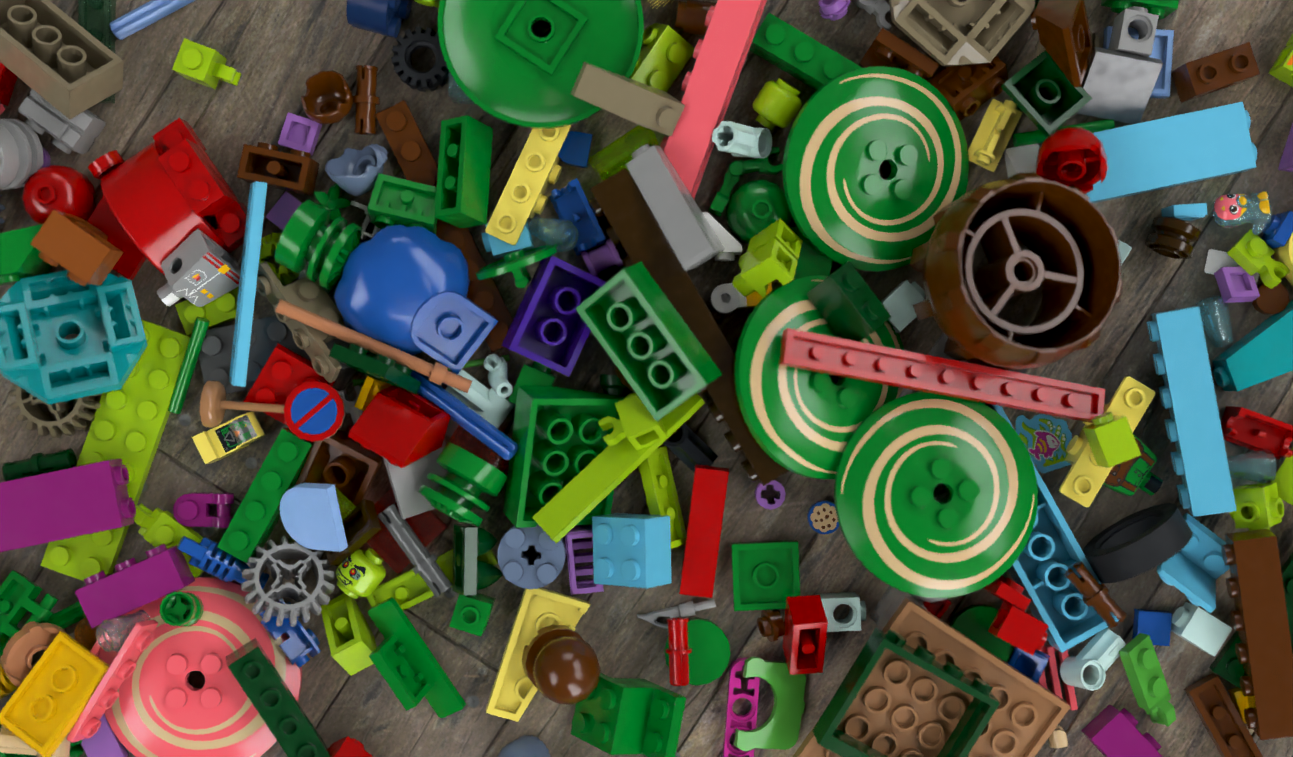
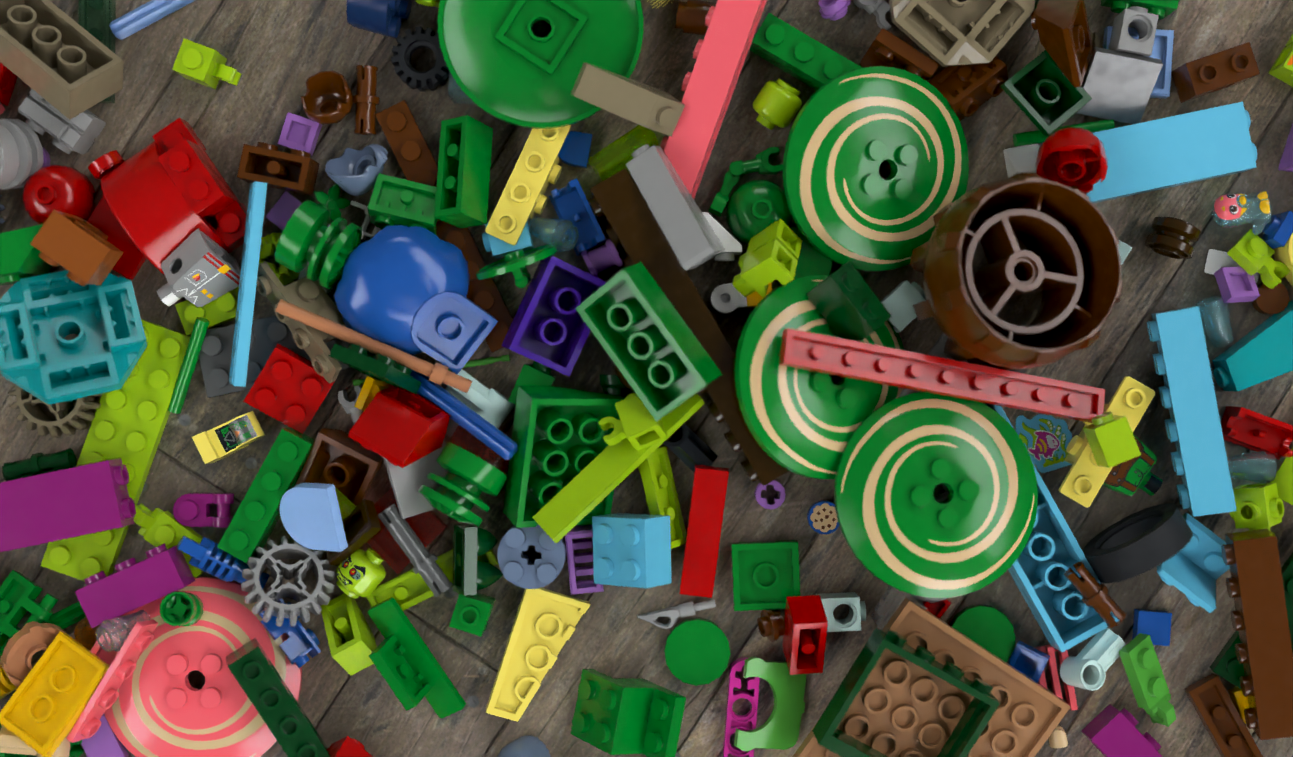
piece [200,380,345,442] -> none
light aqua arm [483,353,513,398] -> none
reddish brown tile [522,625,601,705] -> none
lime bracket [630,23,695,92] -> none
red axle [665,618,692,686] -> none
light aqua piece [712,121,772,158] -> none
light yellow hinge [968,98,1023,173] -> none
red plate [983,576,1031,612] -> none
red brick [988,601,1049,656] -> none
medium azure tile [1161,203,1208,221] -> none
light aqua brick [1171,602,1233,657] -> none

